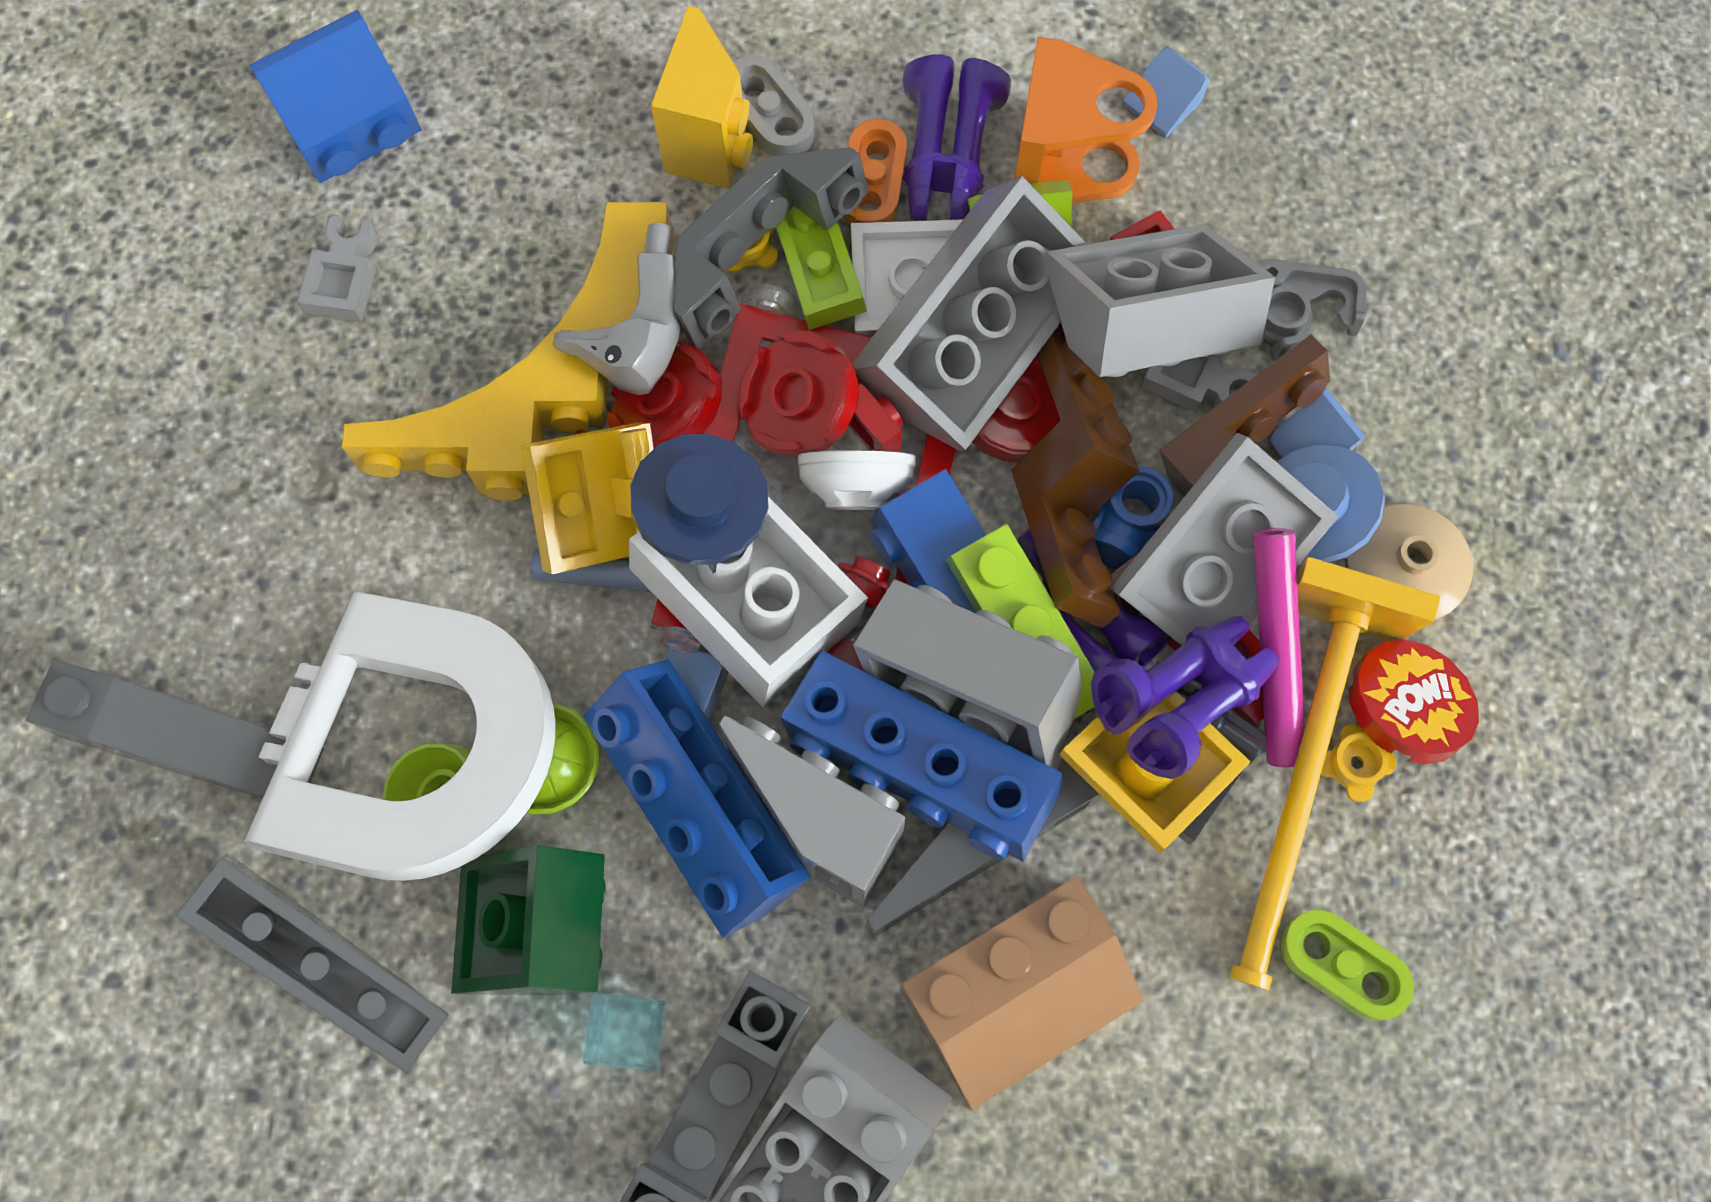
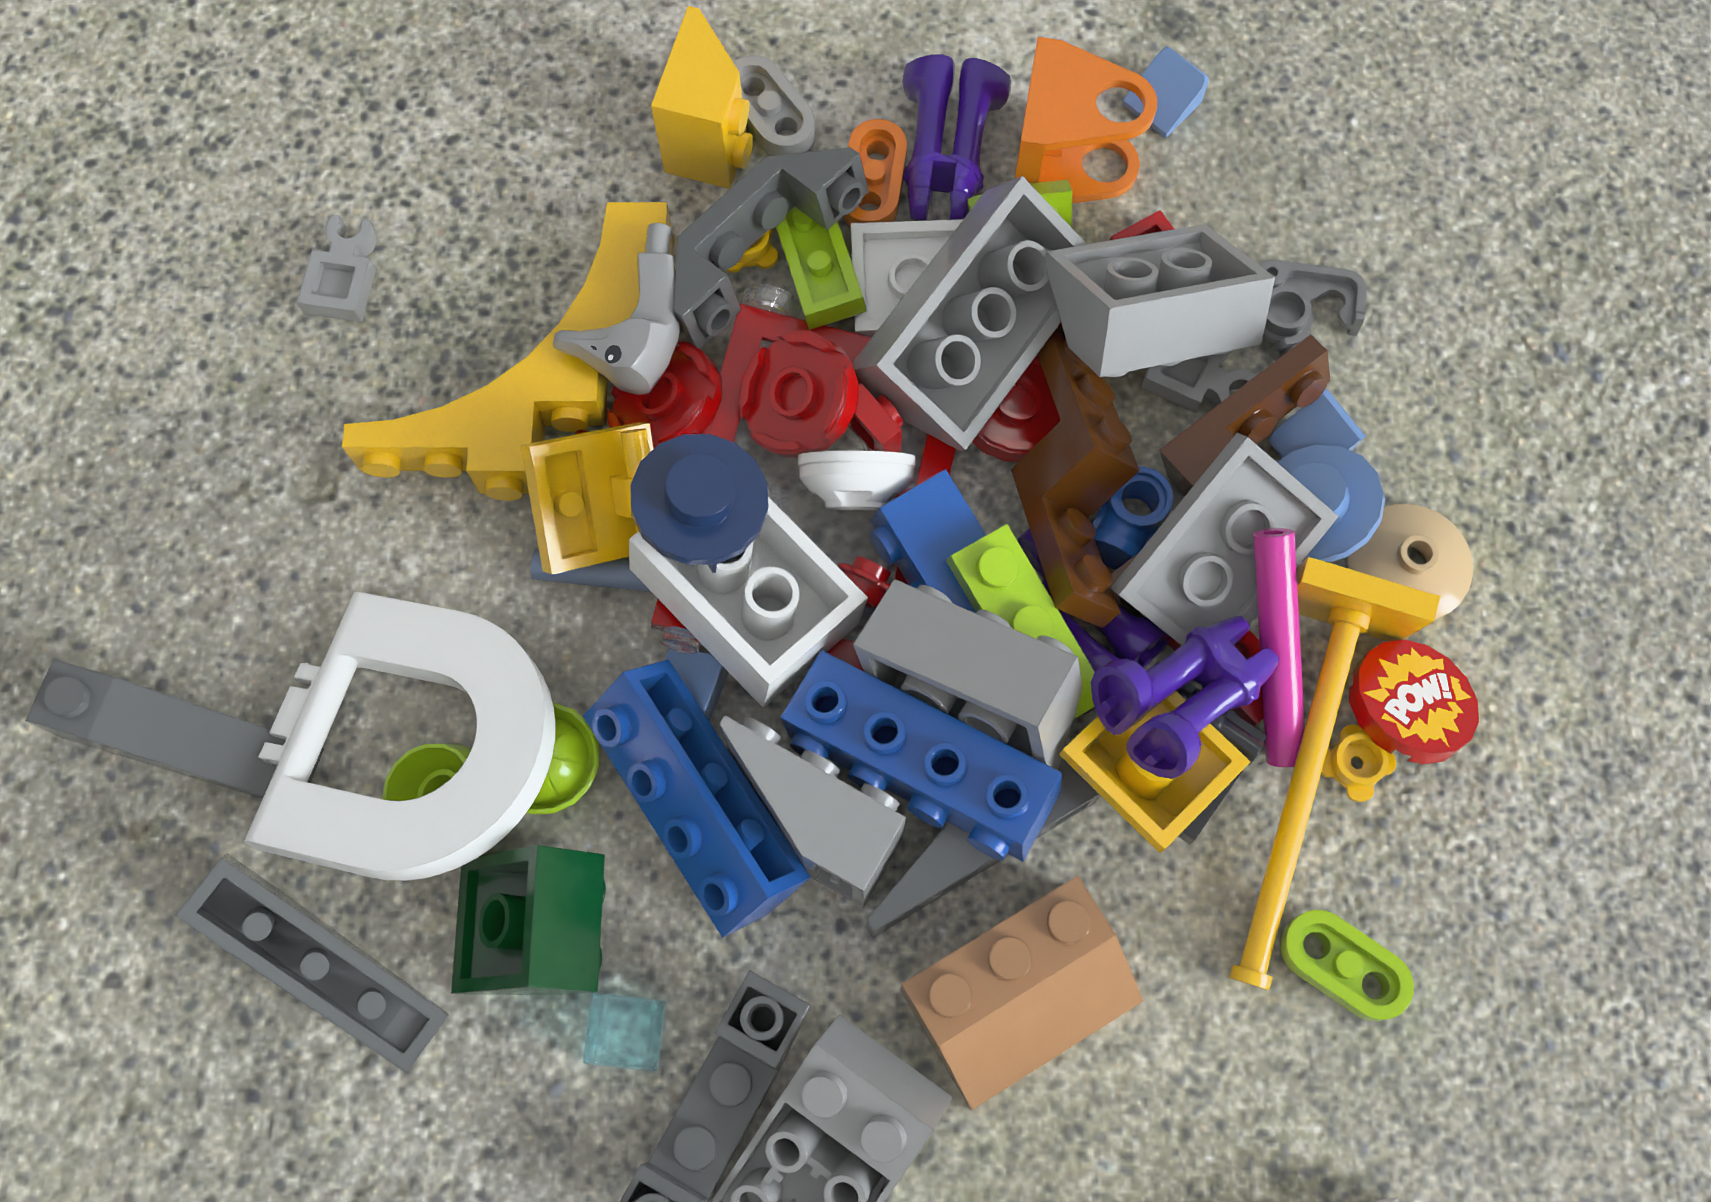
slope [249,9,422,183] -> none

